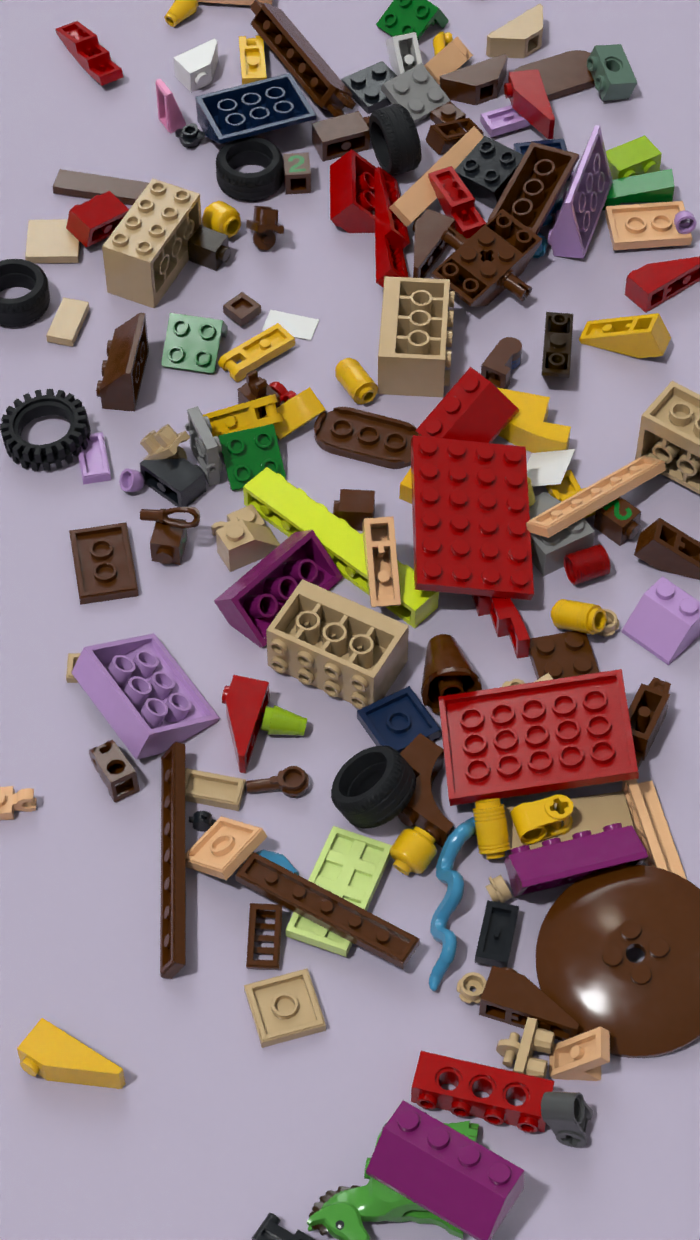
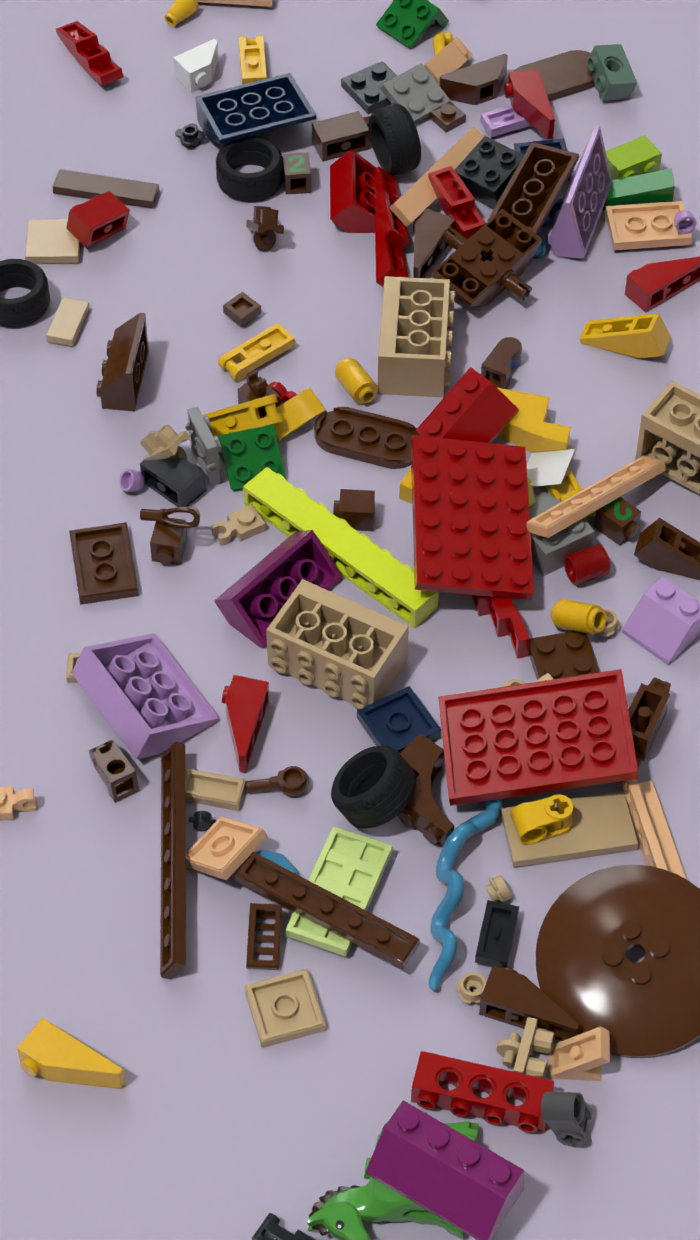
black tyre [0,389,91,471] -> none
lavender tile [78,432,111,485] -> none
tan brick [102,178,202,309] -> none
bright pink slope [155,79,186,134] -> none
bracket [161,313,228,374] -> none
dark brown brick [188,225,231,271] -> none
yellow head [202,201,241,238] -> none
tan slope [216,520,280,572] -> none
reddish brown hinge [250,0,356,117] -> none
lime cone [261,705,307,736] -> none
white sticker [262,309,319,340] -> none
light nougat slope [362,516,401,608] -> none
white slope [385,32,423,76] -> none
yellow head [390,826,437,876] -> none
reddish brown cone [421,634,482,715] -> none
reddish brown slope [426,118,484,155] -> none
yellow head [473,798,511,859] -> none
tan slope [486,4,543,58] -> none
magenta slope [504,823,648,897] -> none
dark brown slope [541,312,573,378] -> none

